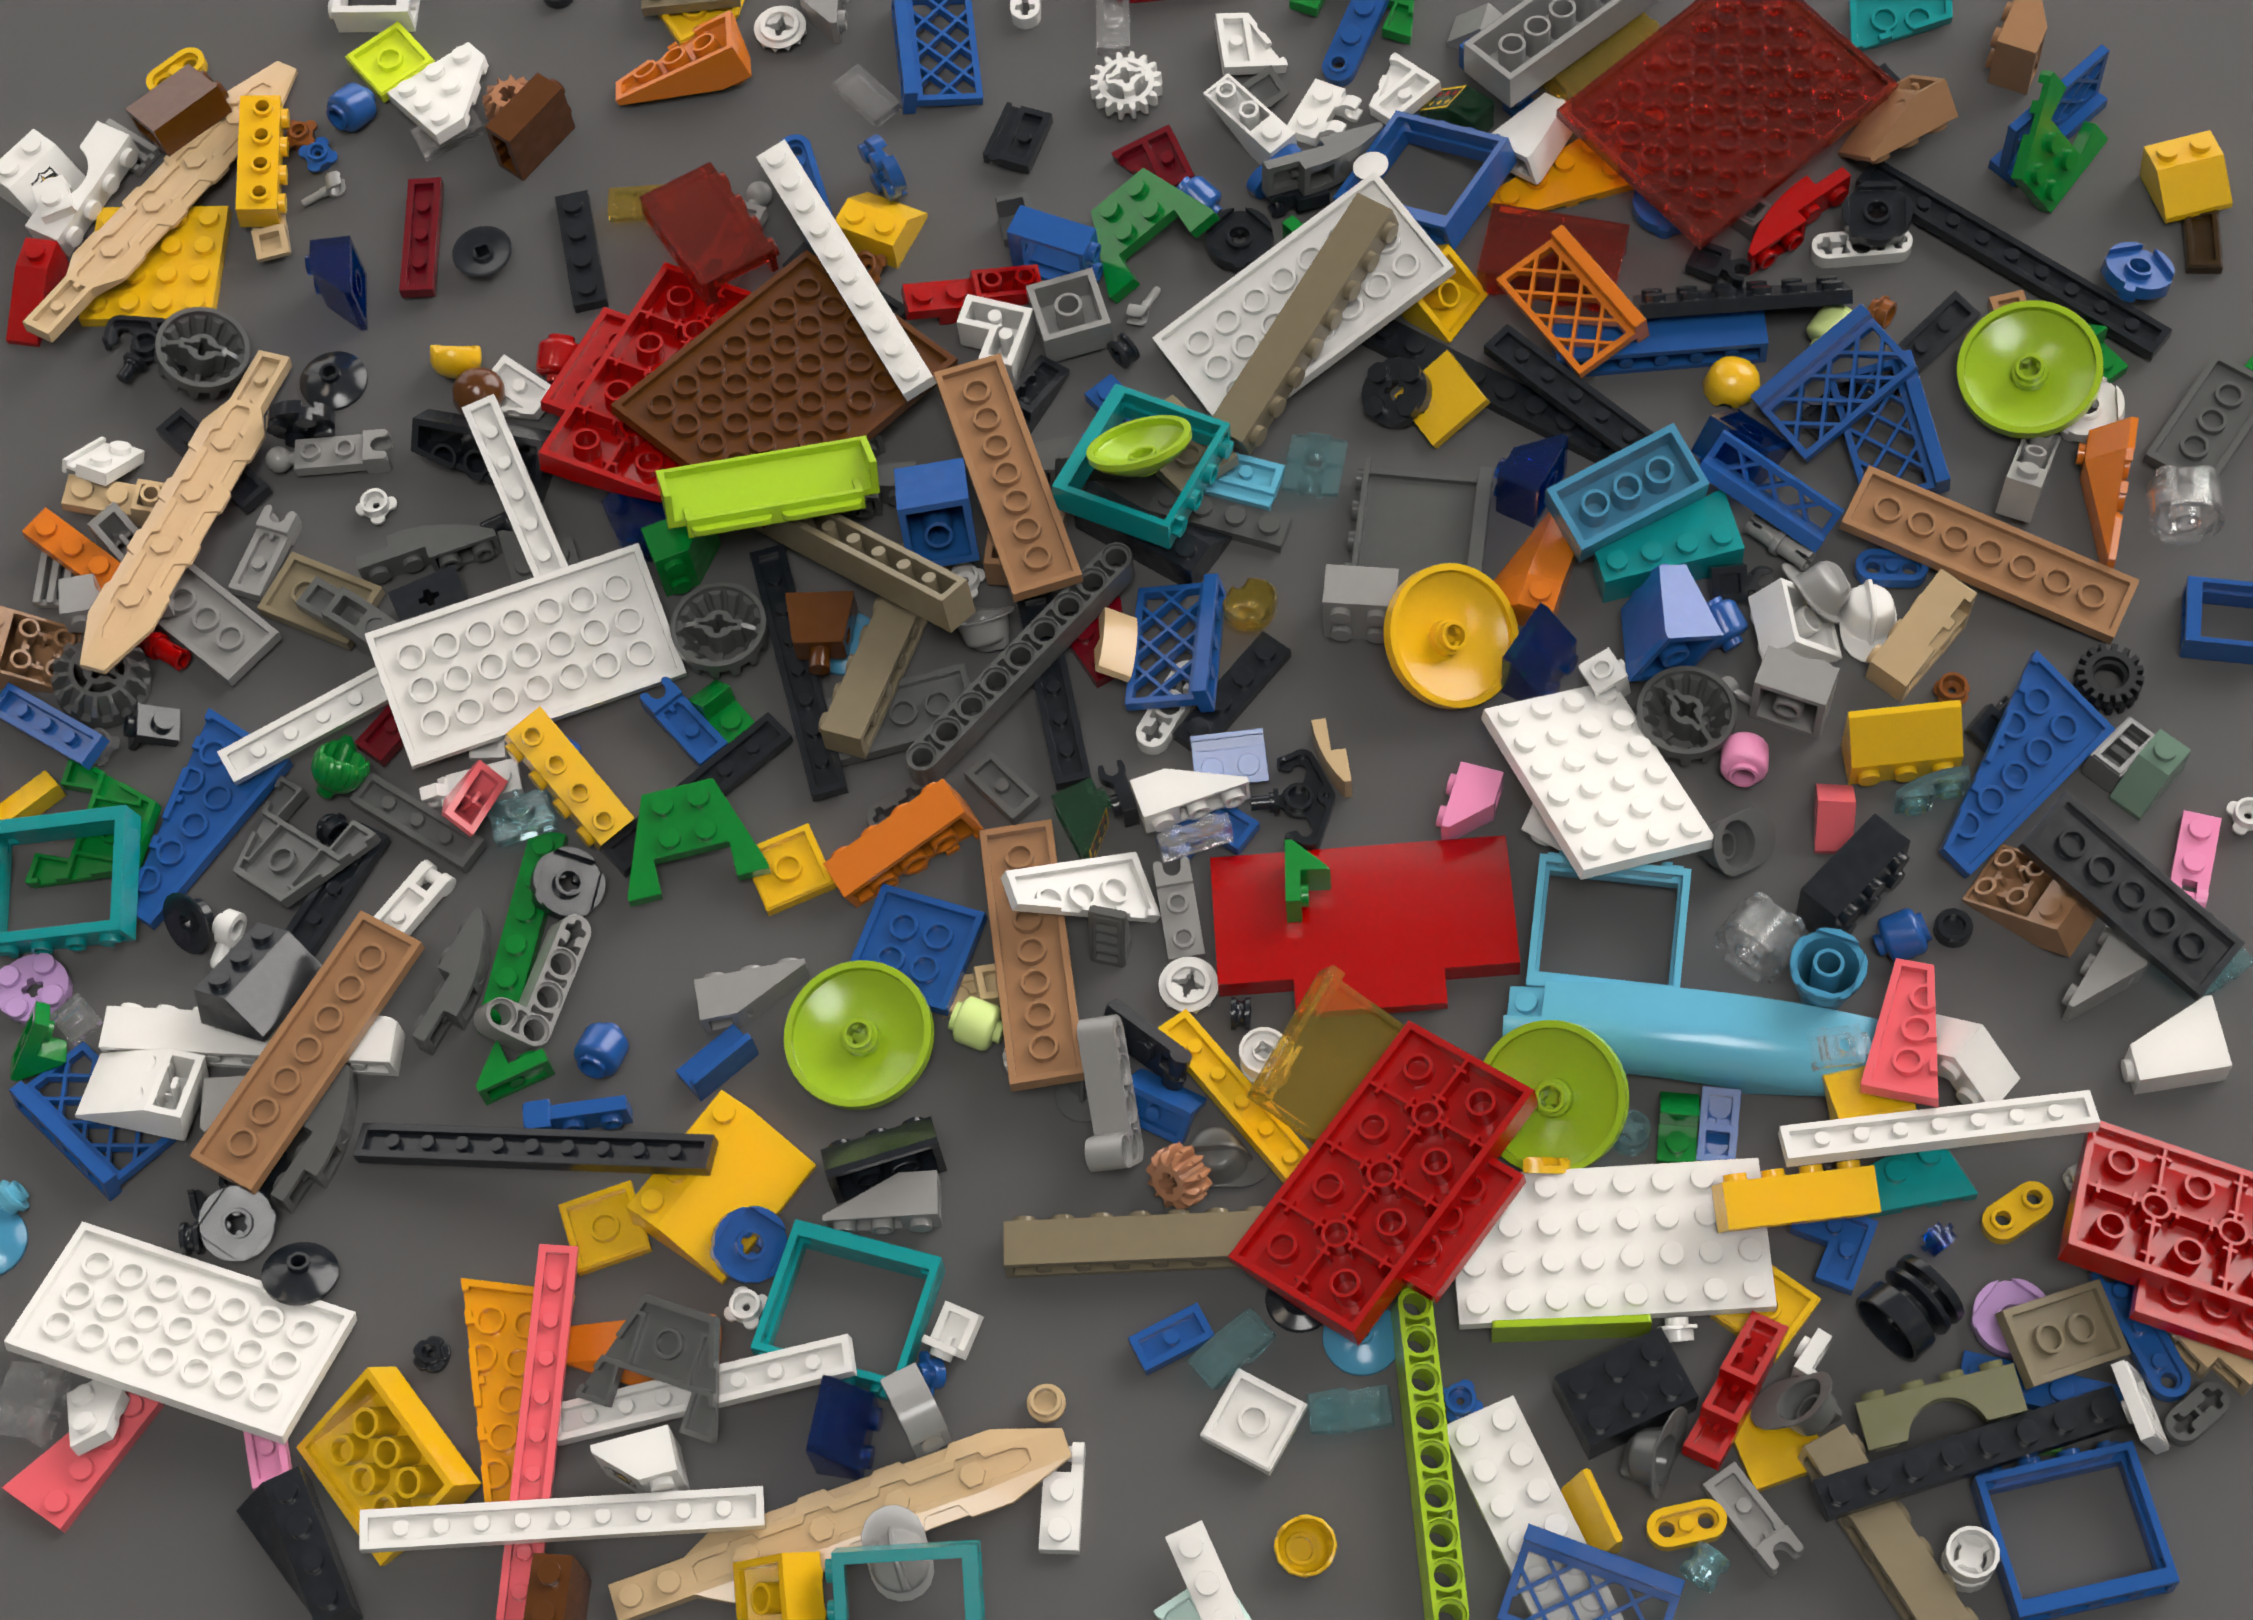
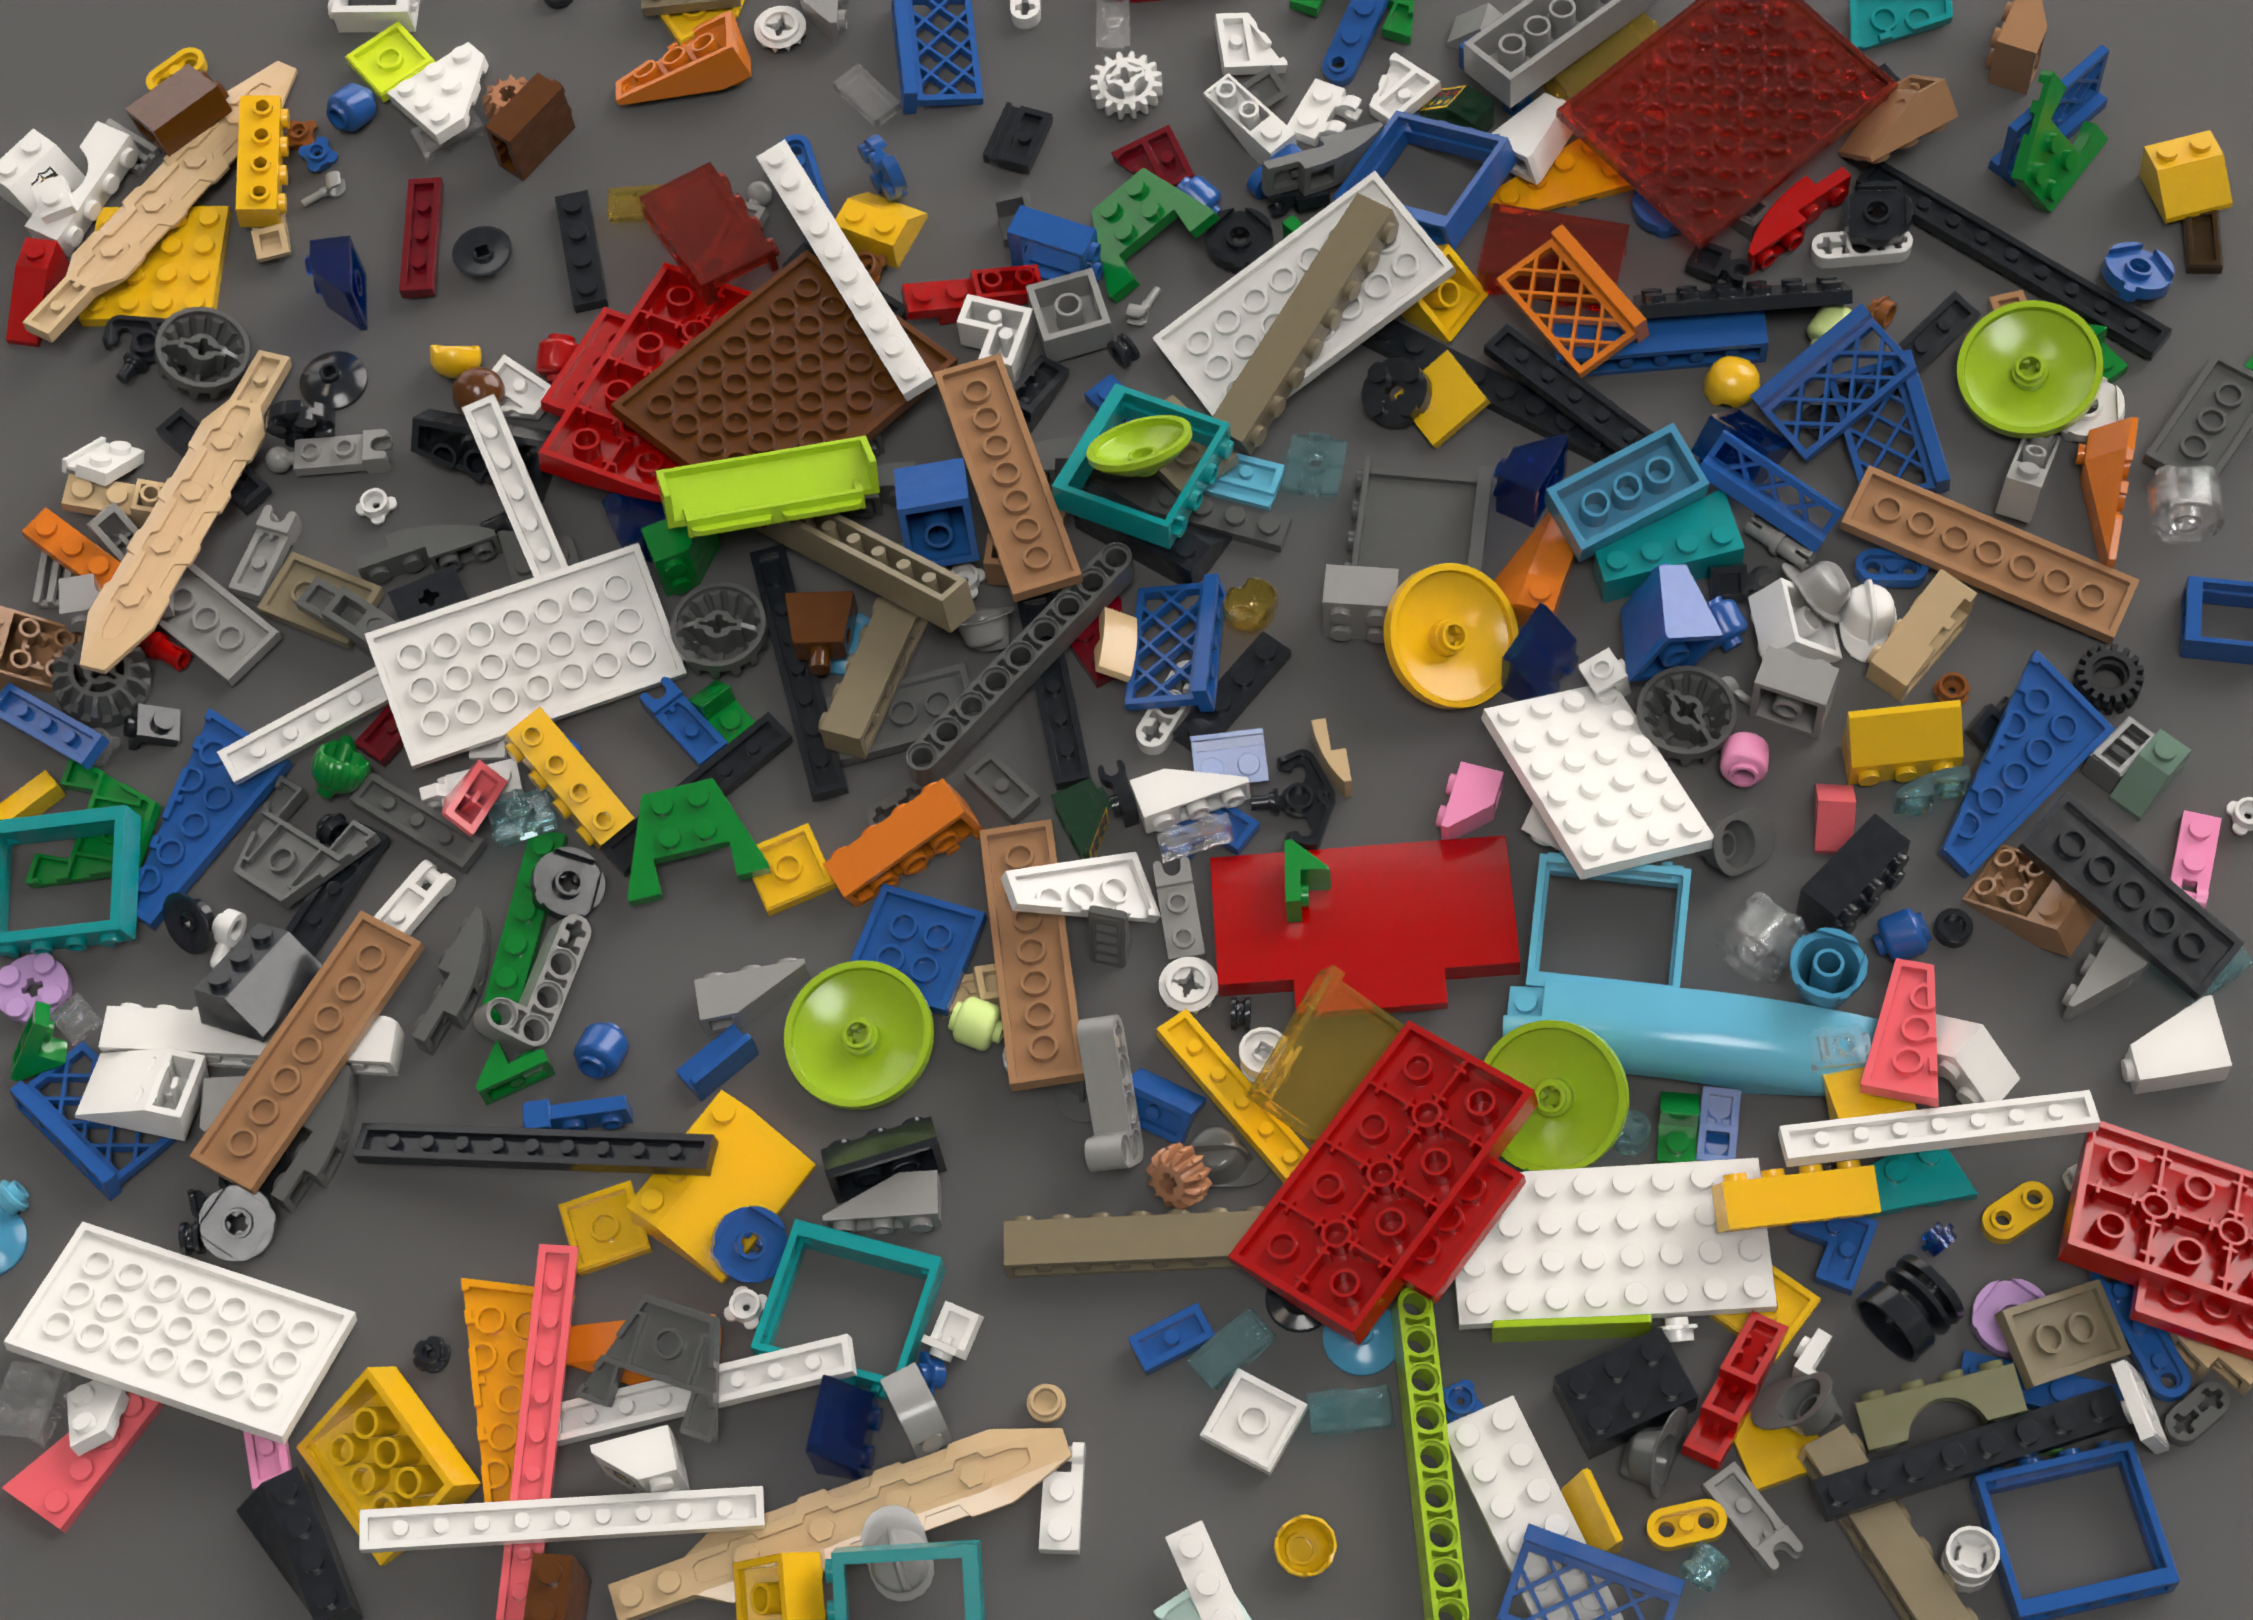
black dish [261,1242,339,1306] -> none
black plate [1104,998,1192,1091] -> none
white sticker [1353,152,1388,179] -> none
yellow tile [1523,1157,1571,1174] -> none

